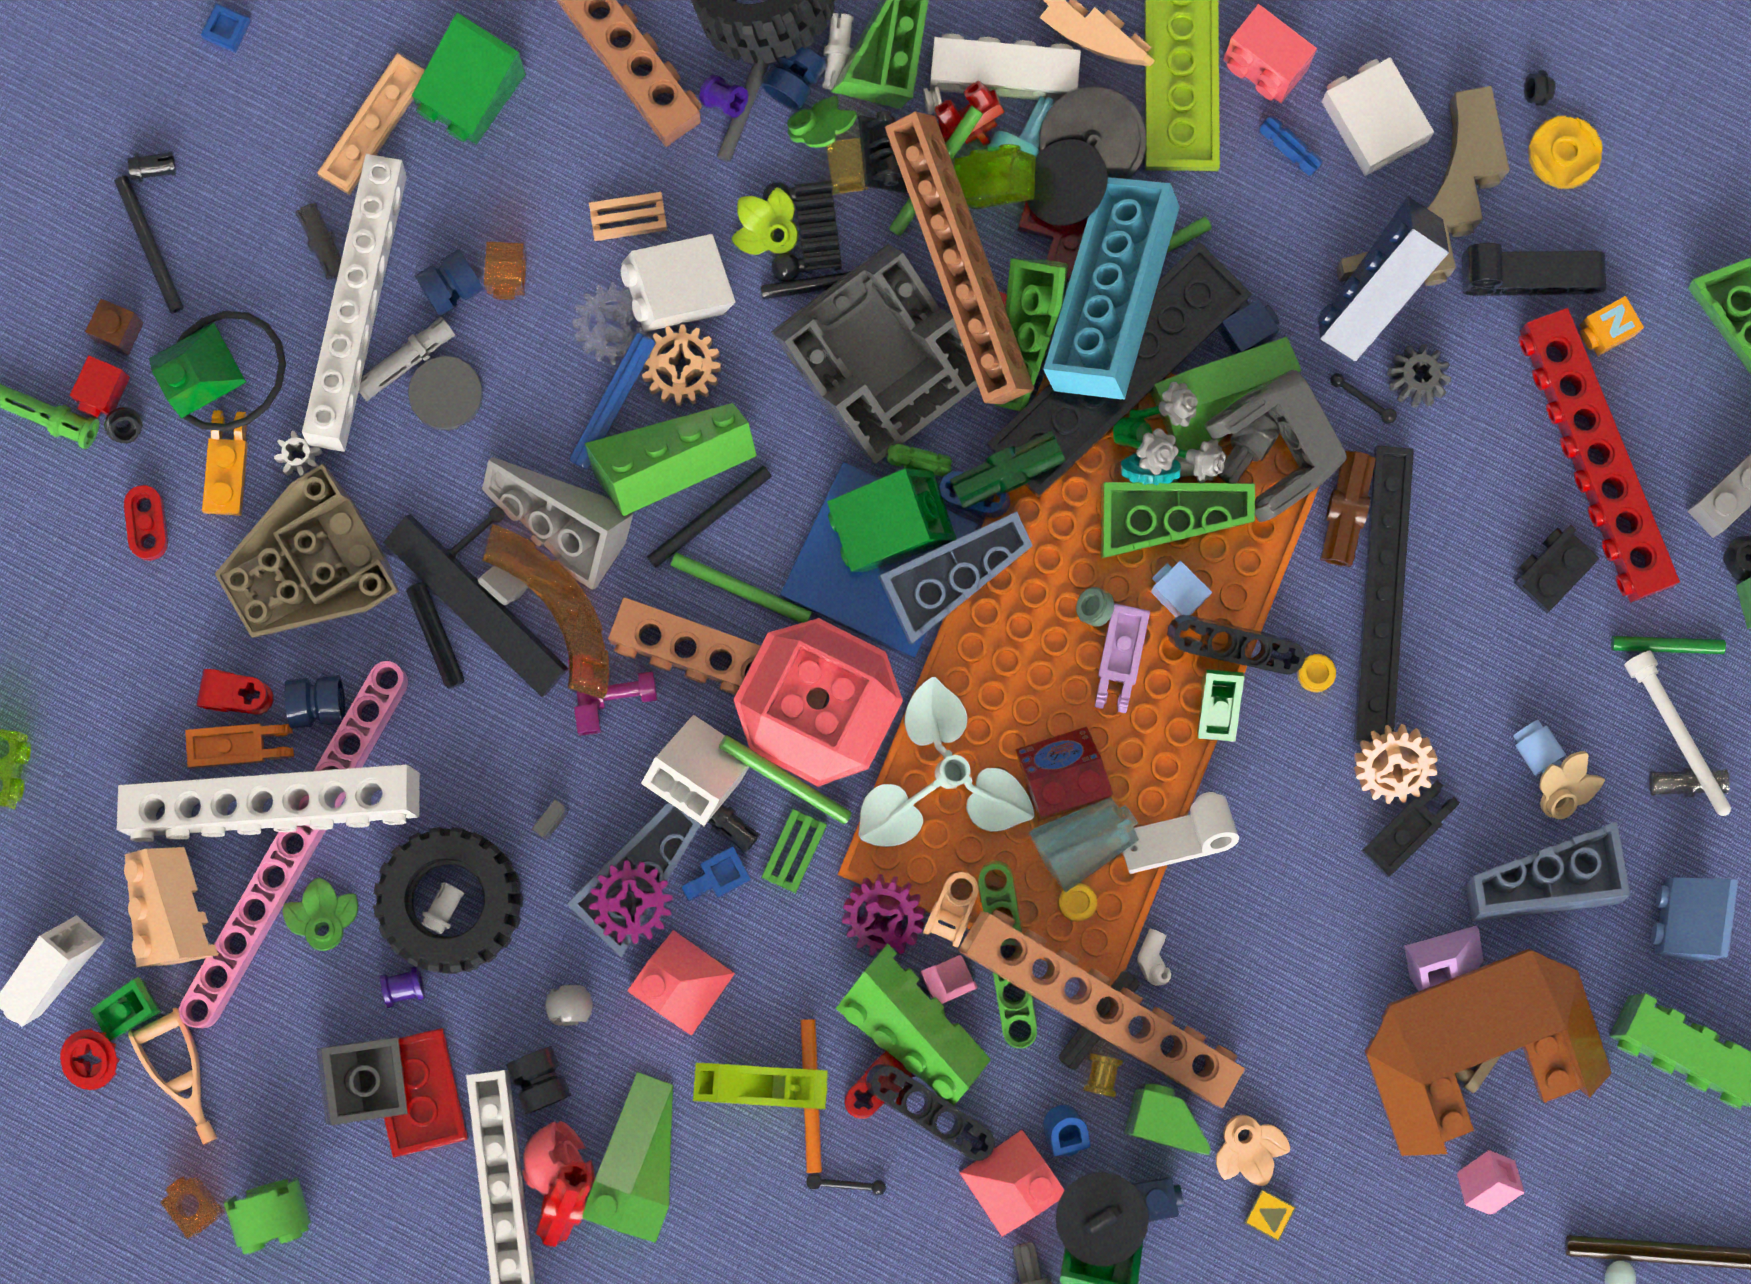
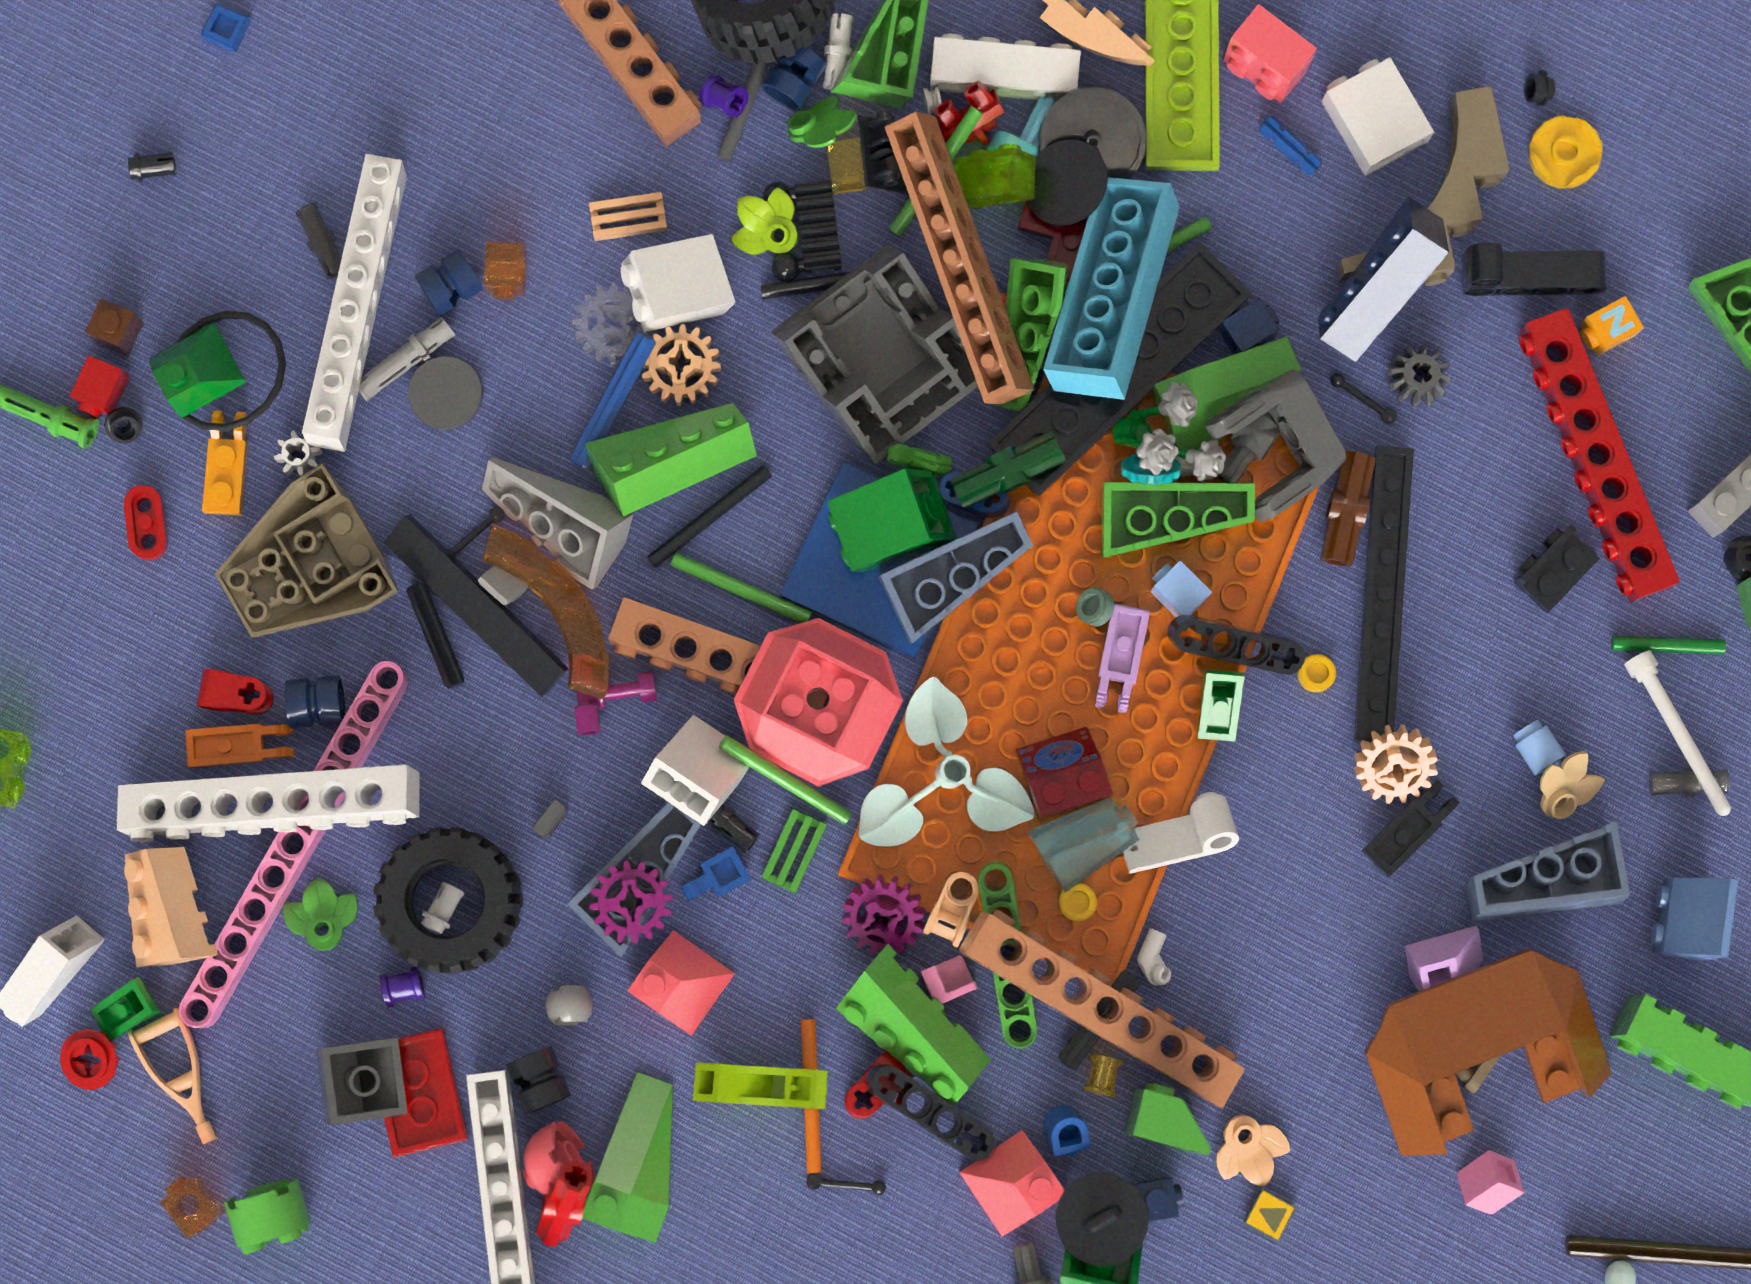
black piece [114,175,184,313] -> none
light nougat tile [317,53,425,195] -> none
green slope [412,12,526,145] -> none

